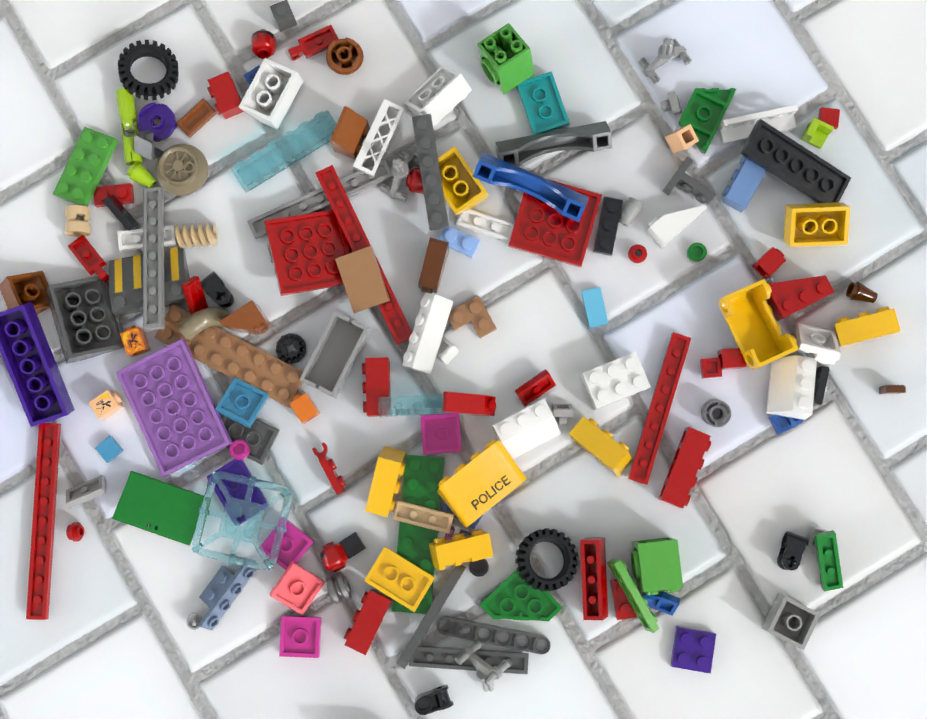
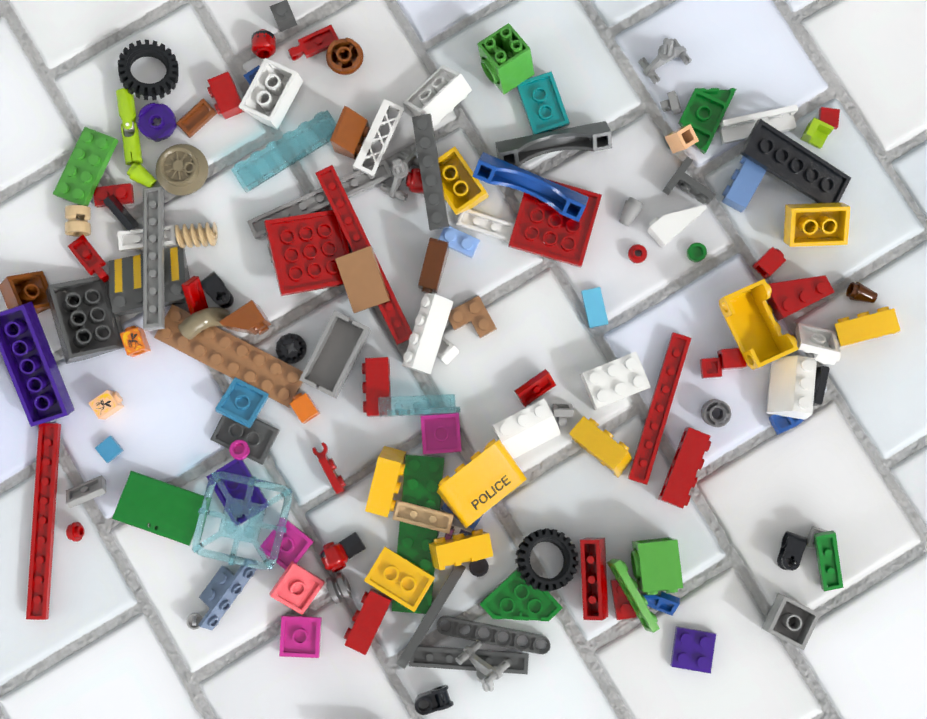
medium lavender plate [116,339,232,477] -> none
panel [134,130,164,160] -> none
red slope [442,392,496,416] -> none
black plate [593,197,623,256] -> none
reddish brown tile [879,385,906,394] -> none

